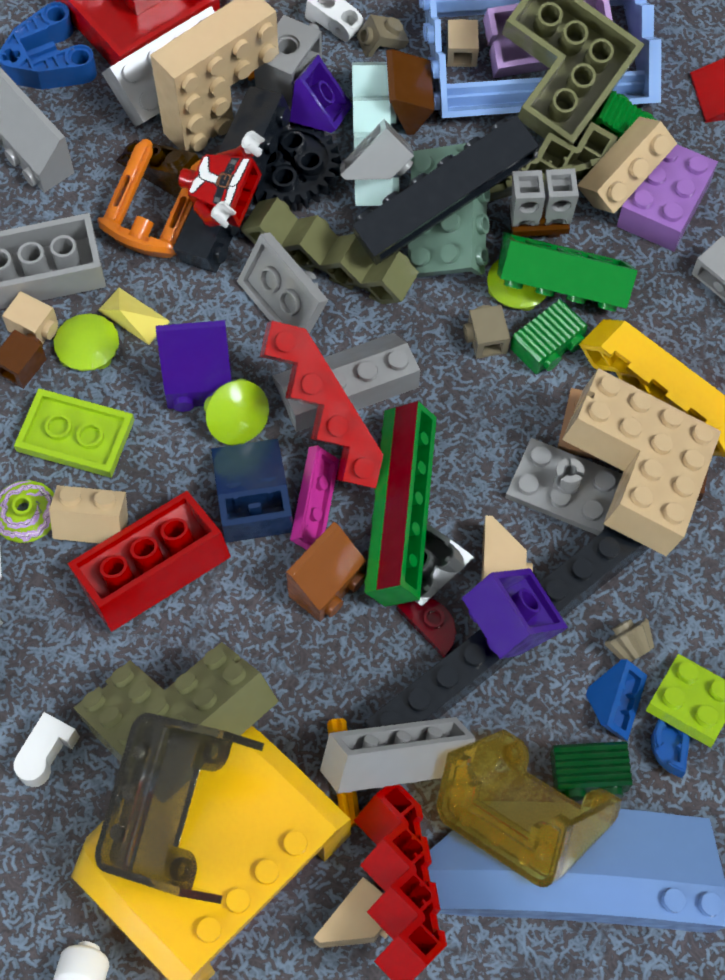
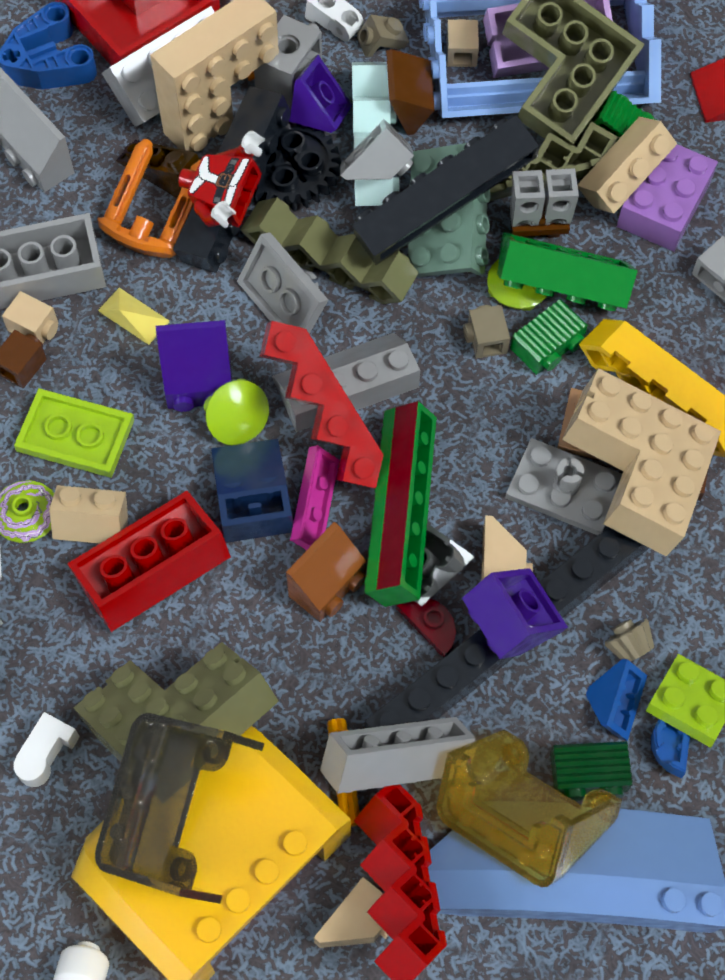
lime dish [54,313,119,371] -> none

